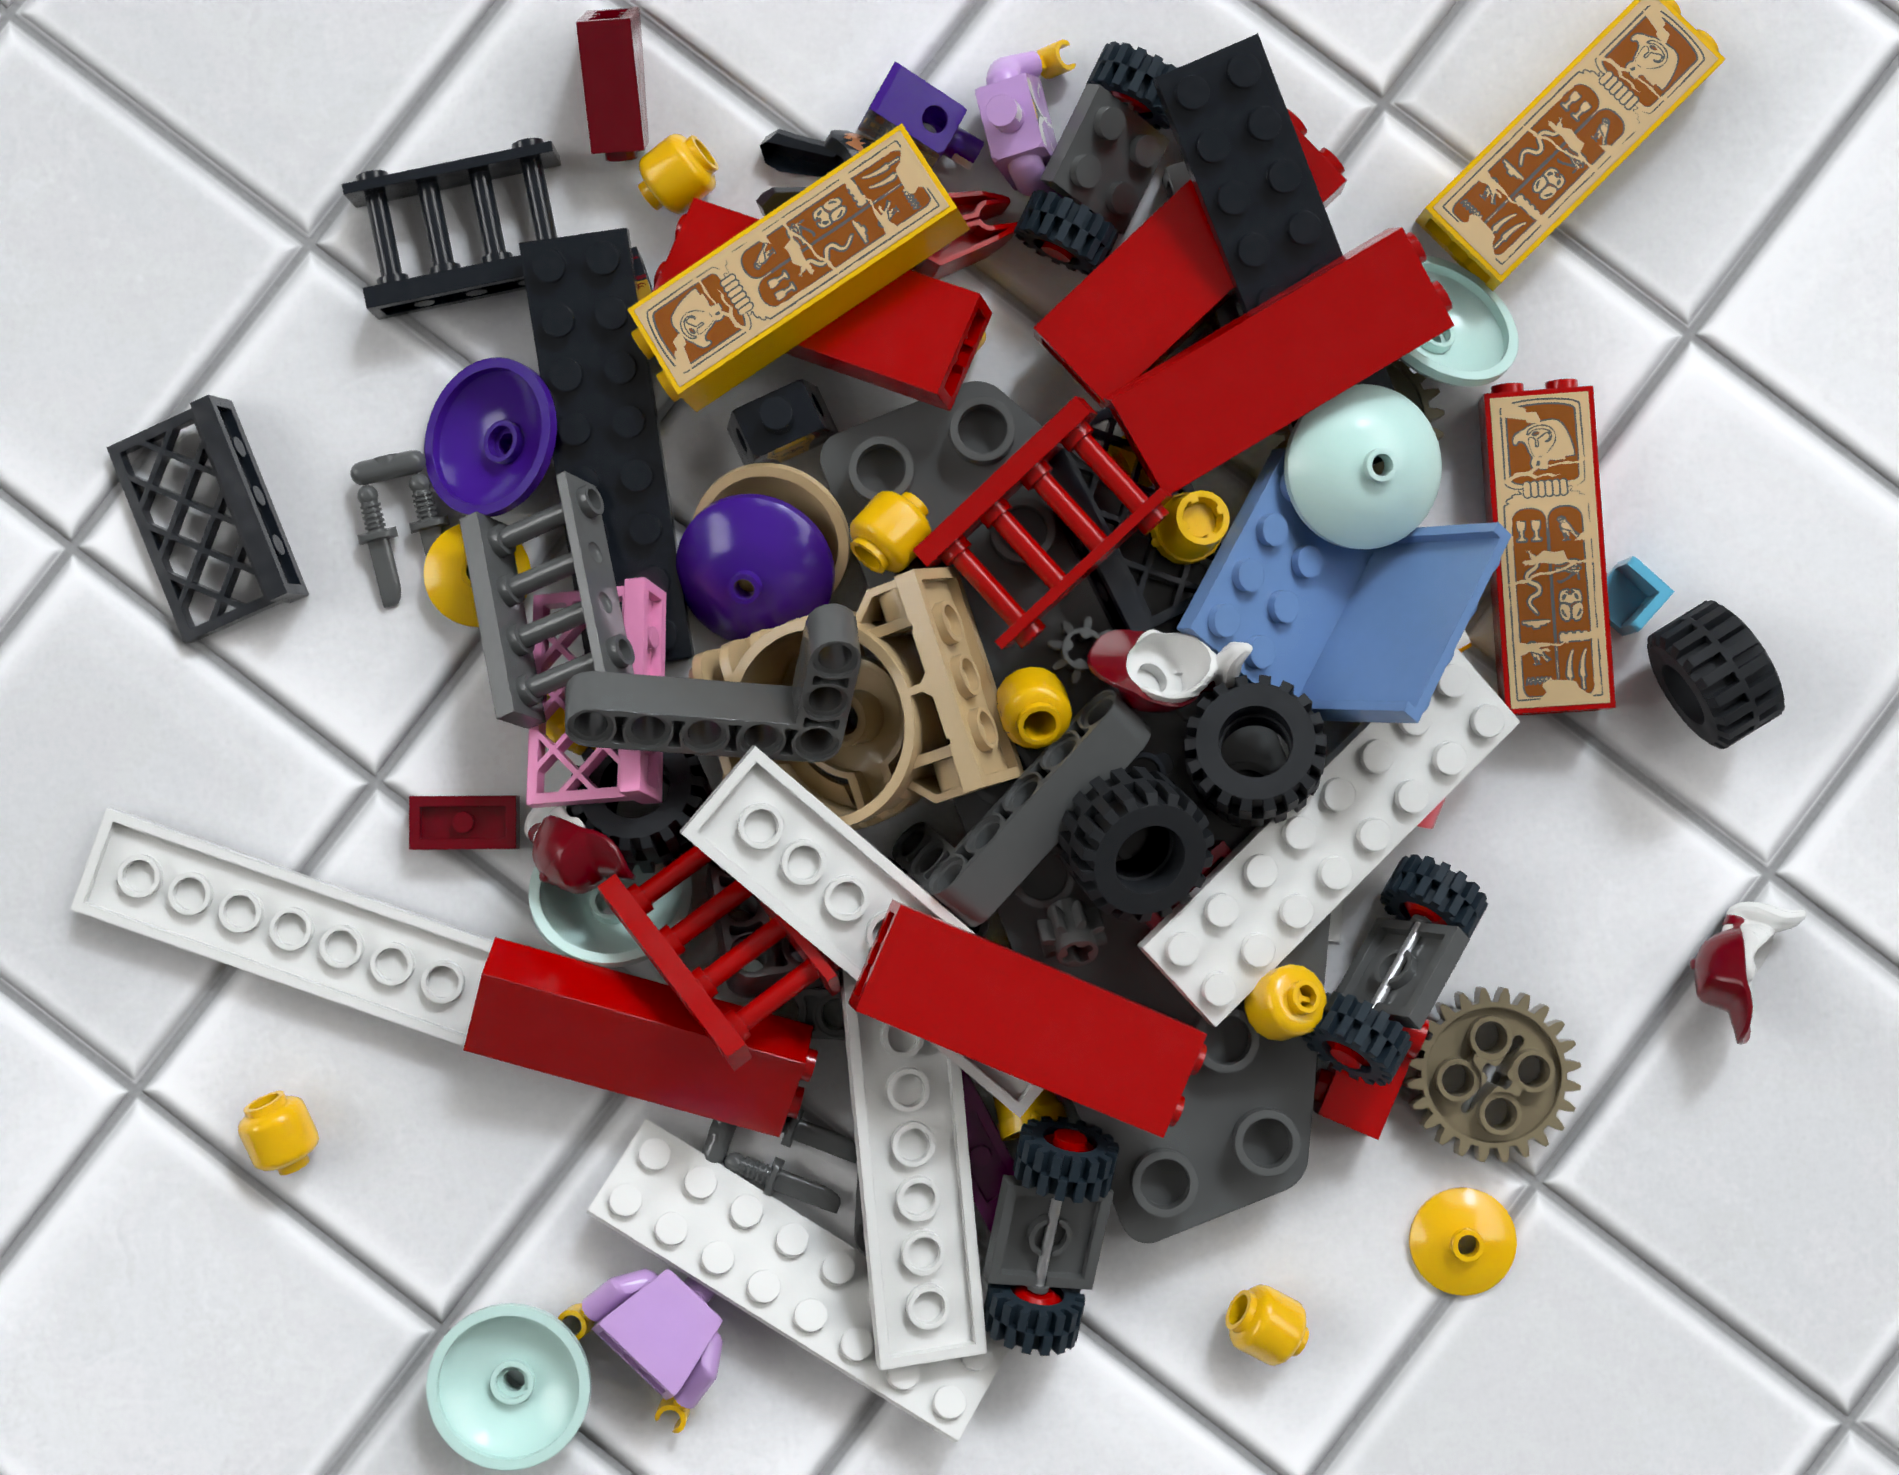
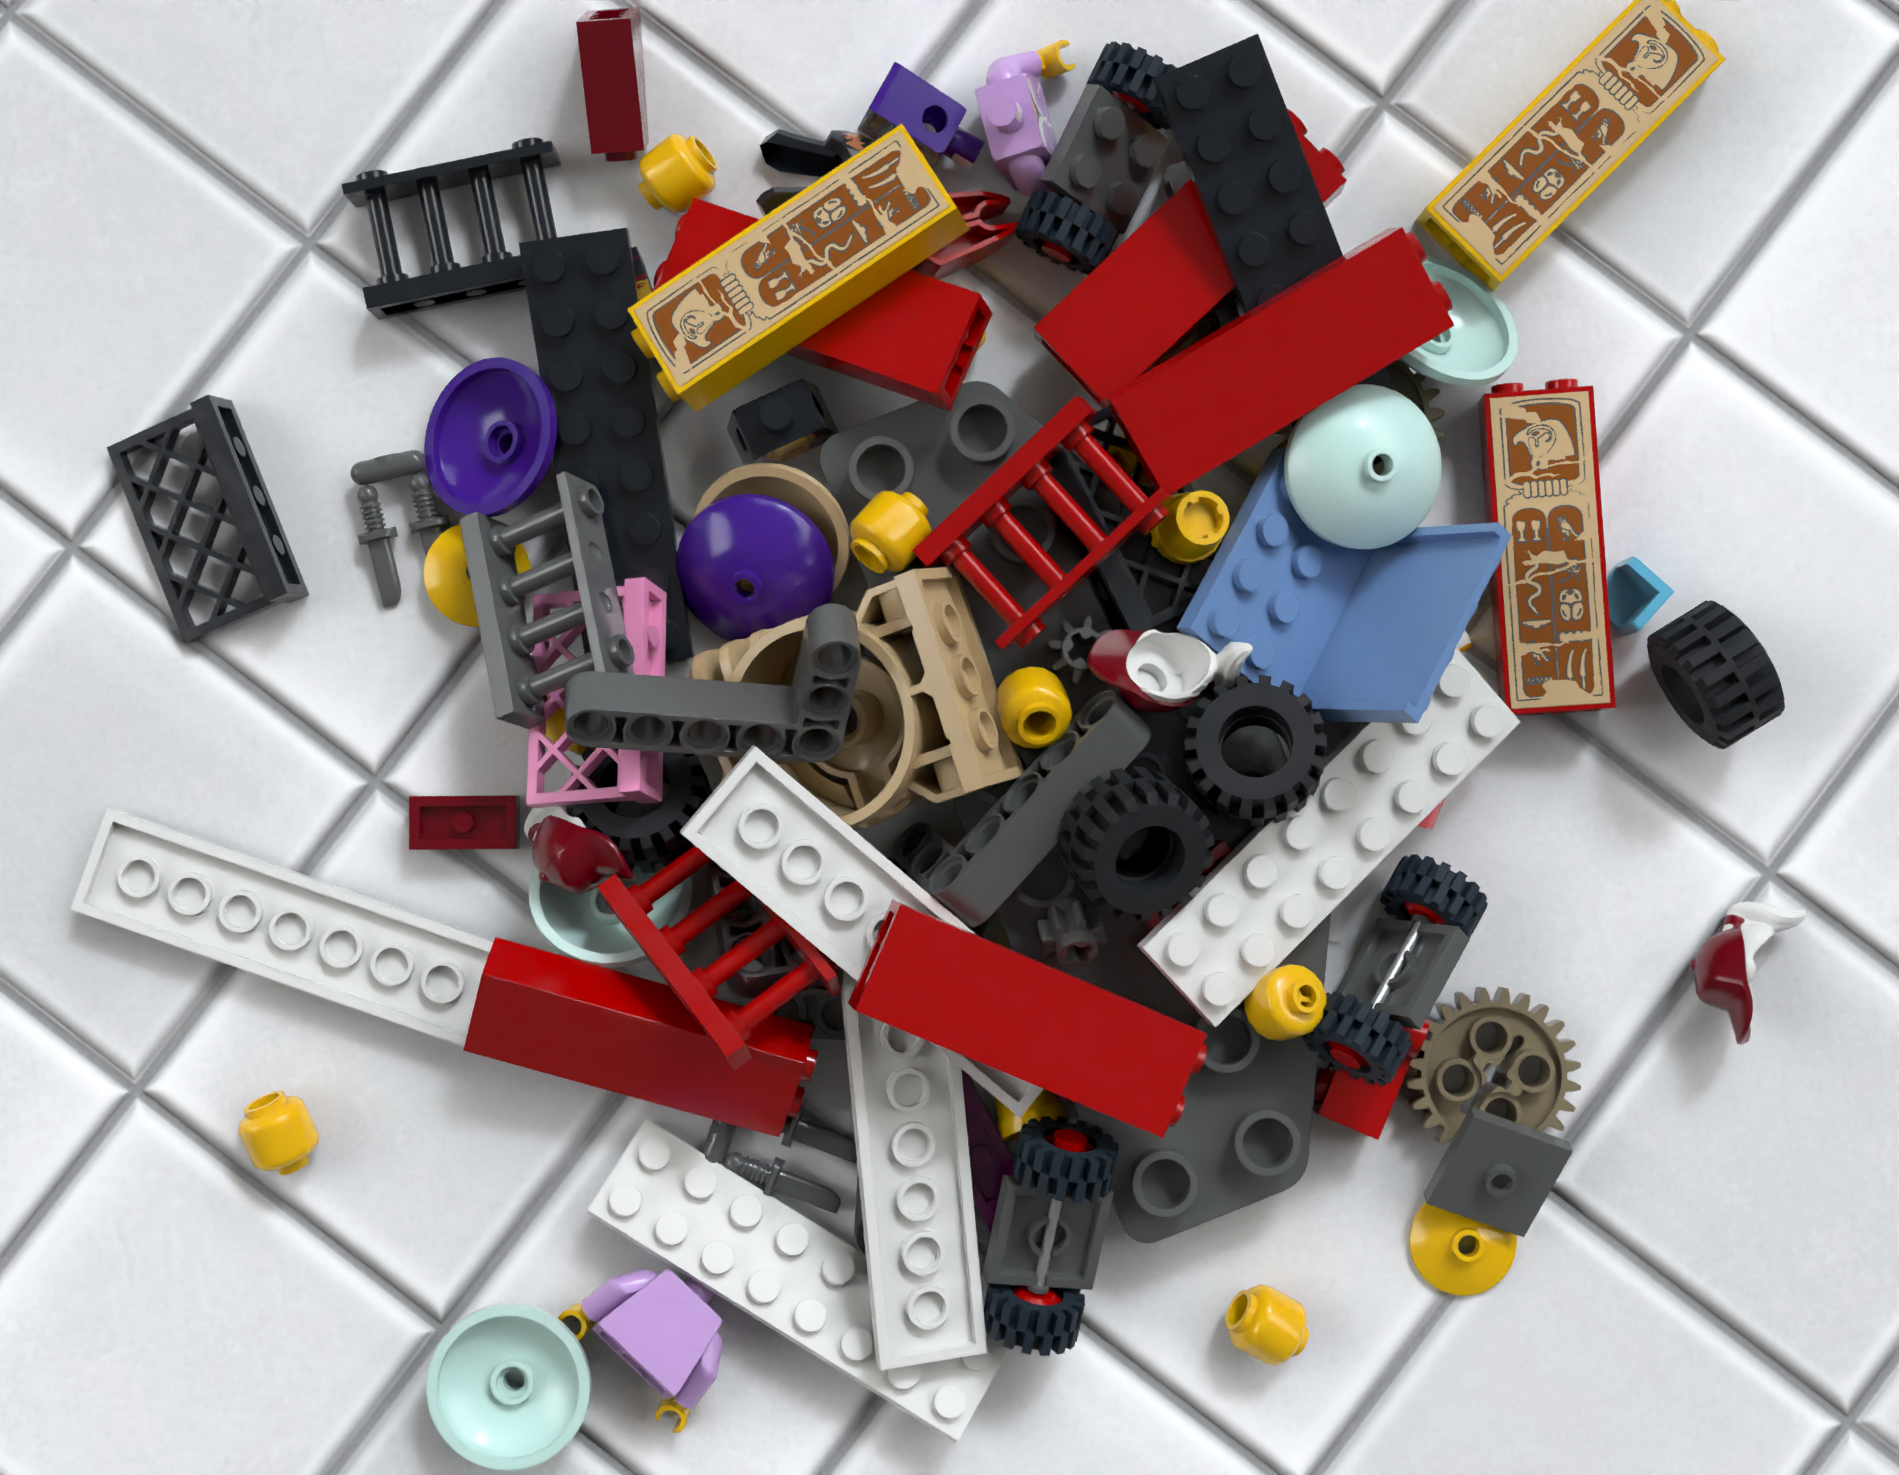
none -> dark grey plate [1423,1107,1573,1237]

